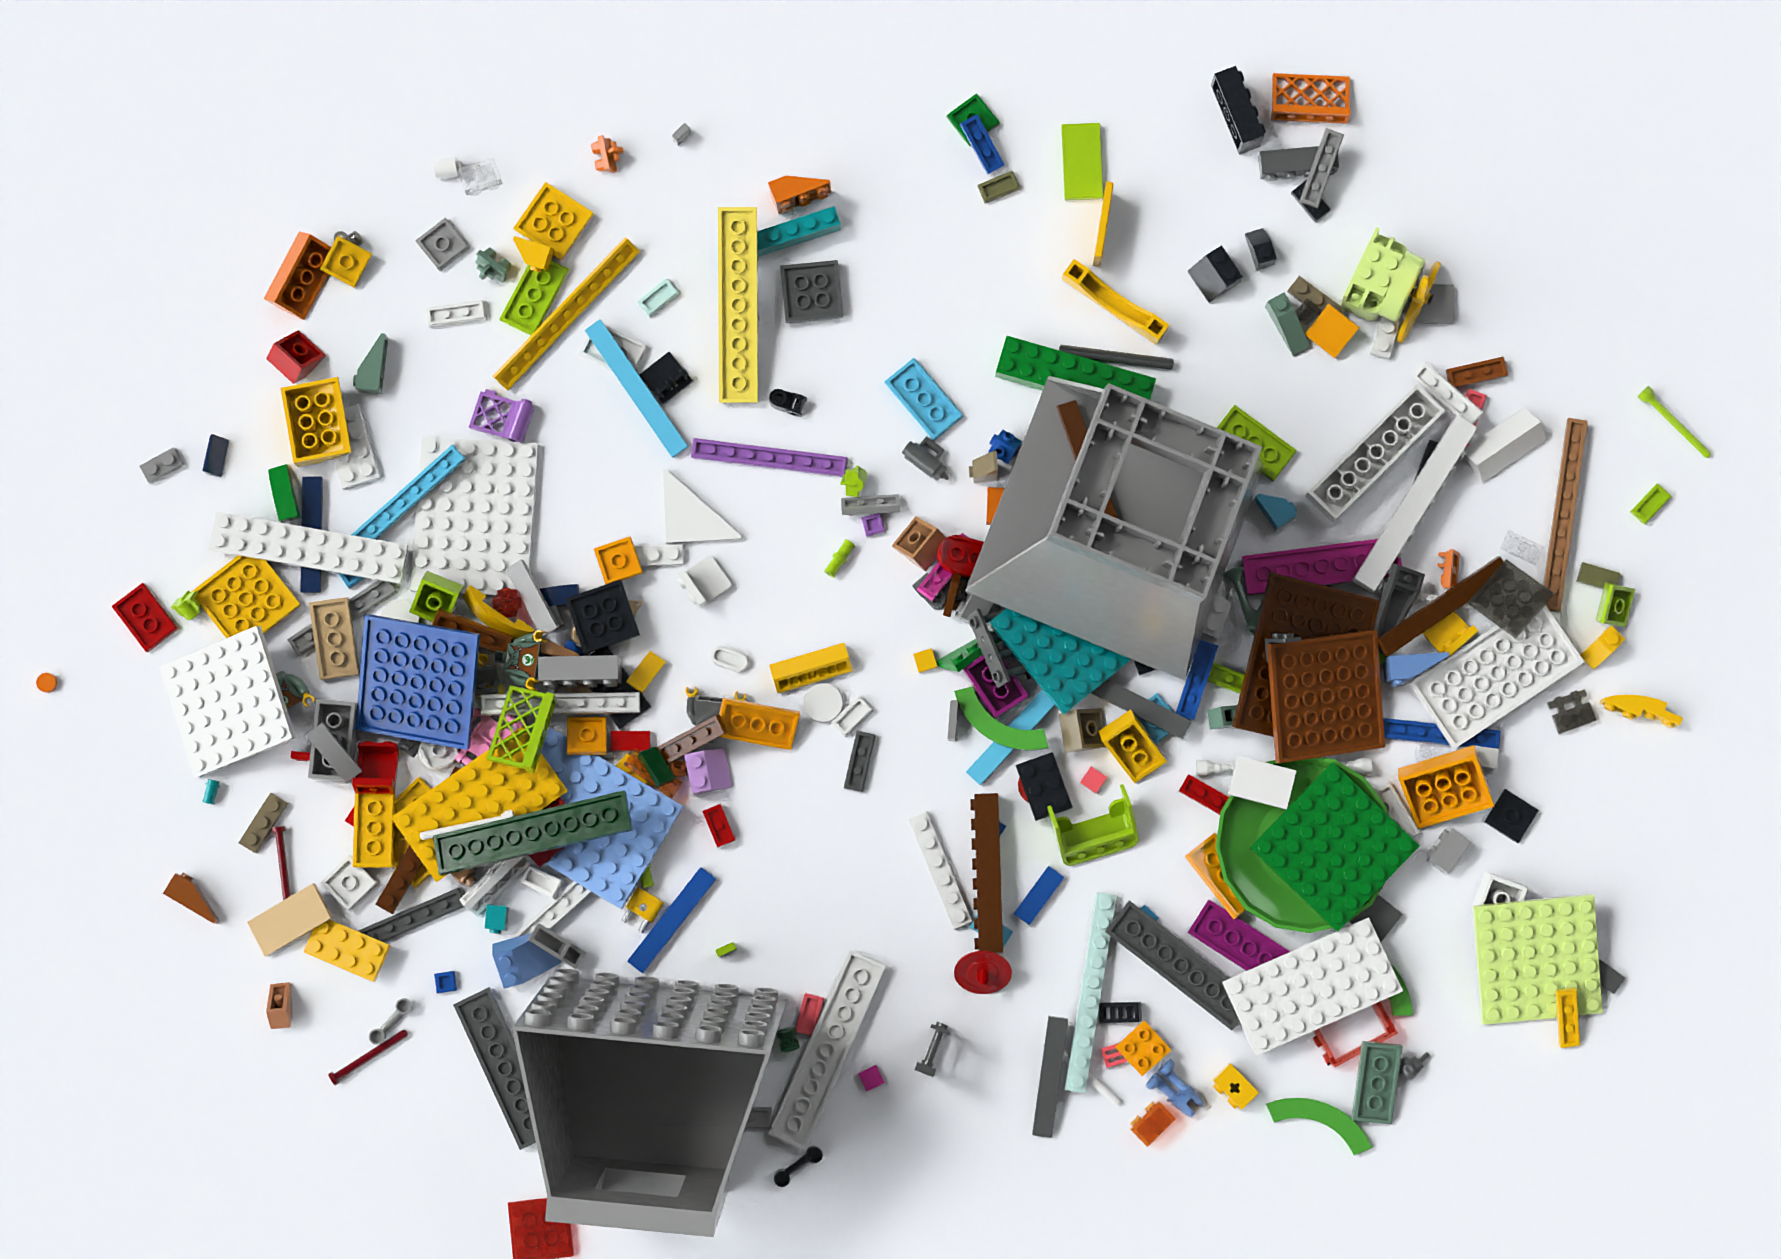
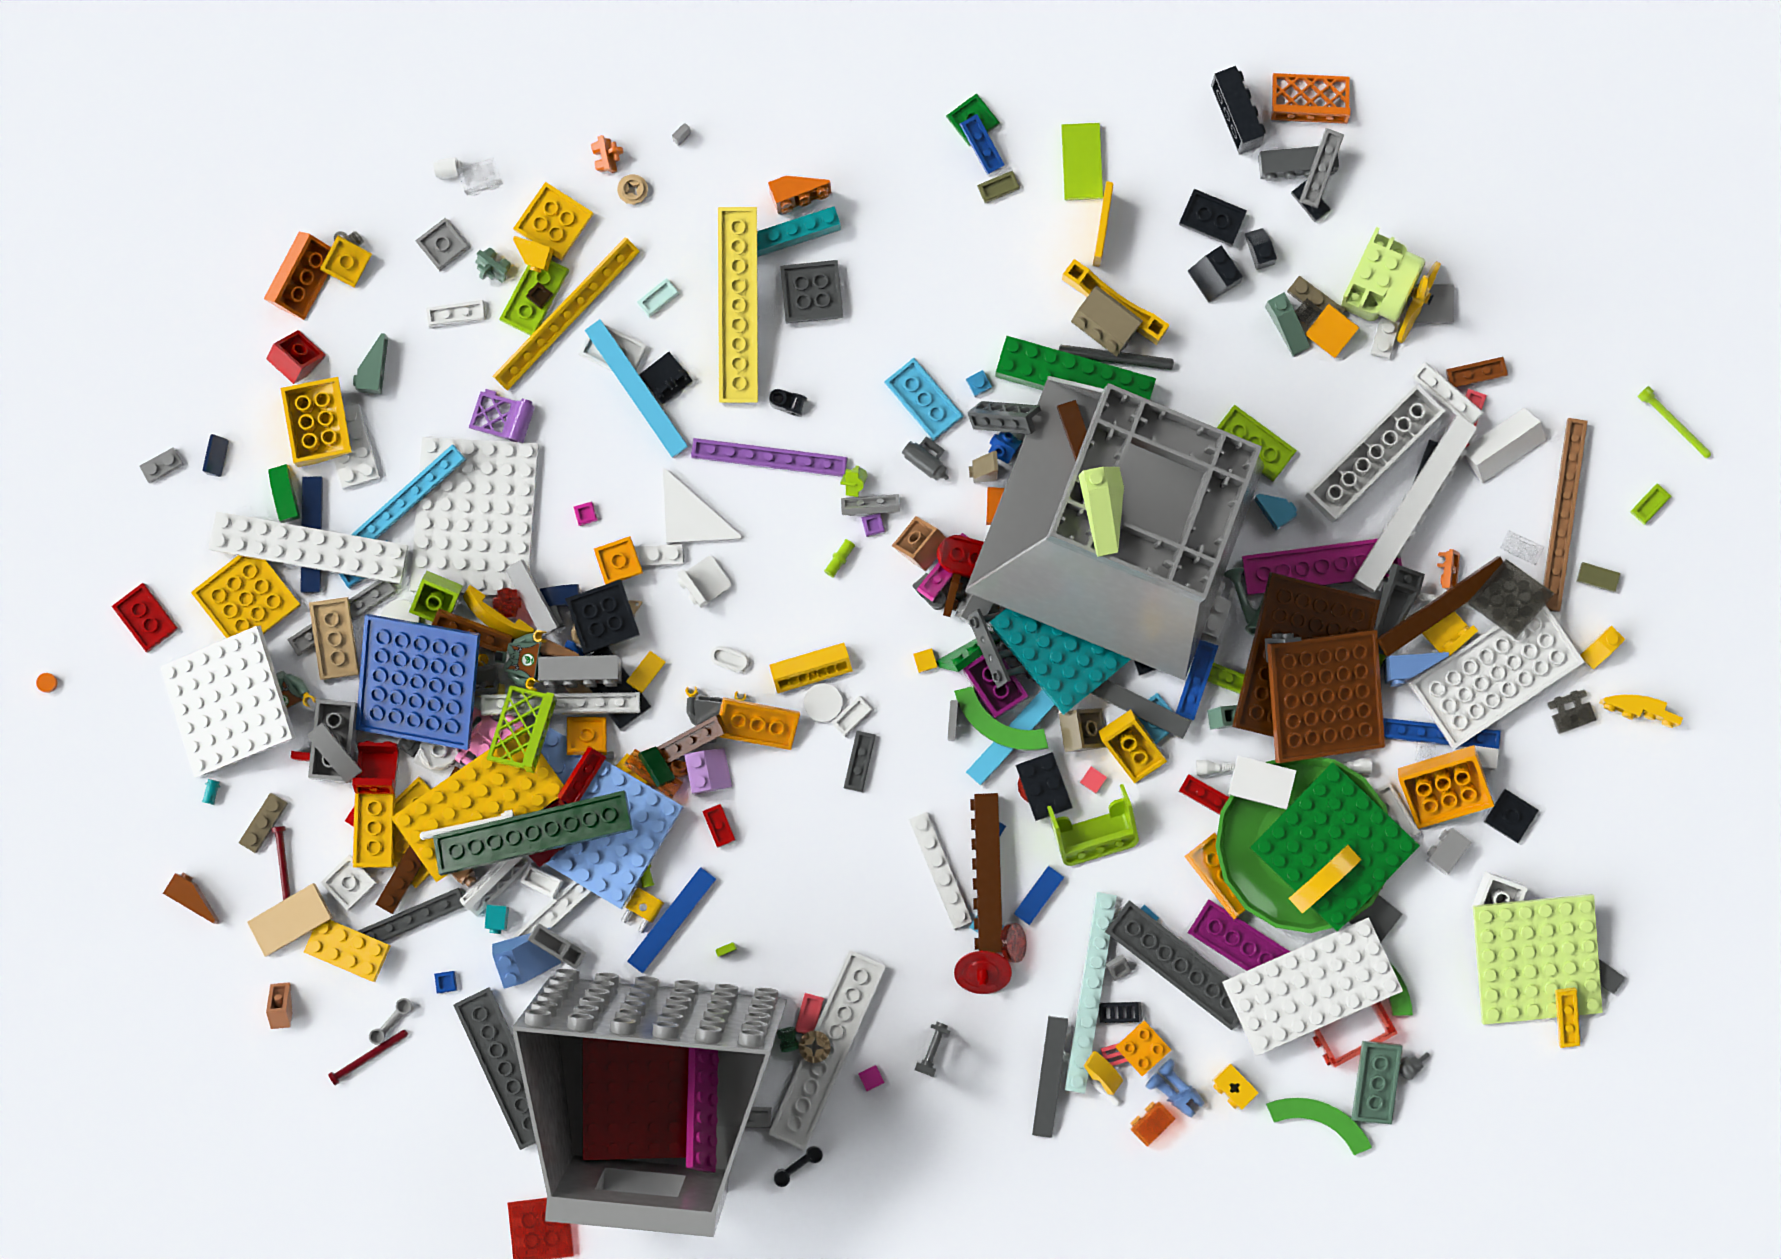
lime piece [171,590,201,620] -> none
red tile [610,731,651,751] -> none
lime slope [1596,582,1636,627] -> none
none -> dark brown tile [526,282,553,309]
none -> red plate [557,746,606,804]
none -> dark pink tile [573,501,598,526]
none -> red plate [582,1037,689,1160]
none -> tan gear [617,174,648,205]
none -> dark pink plate [686,1047,719,1173]
none -> tan gear [799,1031,831,1063]
none -> dark azure plate [966,370,992,397]
none -> dark grey fence [967,401,1041,434]
none -> clear red tile [1000,923,1027,963]
none -> dark tan slope [1071,286,1143,357]
none -> yellowish green wedge [1078,467,1124,557]
none -> yellow slope [1084,1051,1123,1095]
none -> light grey tile [1106,954,1132,981]
none -> black plate [1179,189,1247,247]
none -> yellow slope [1288,845,1361,913]

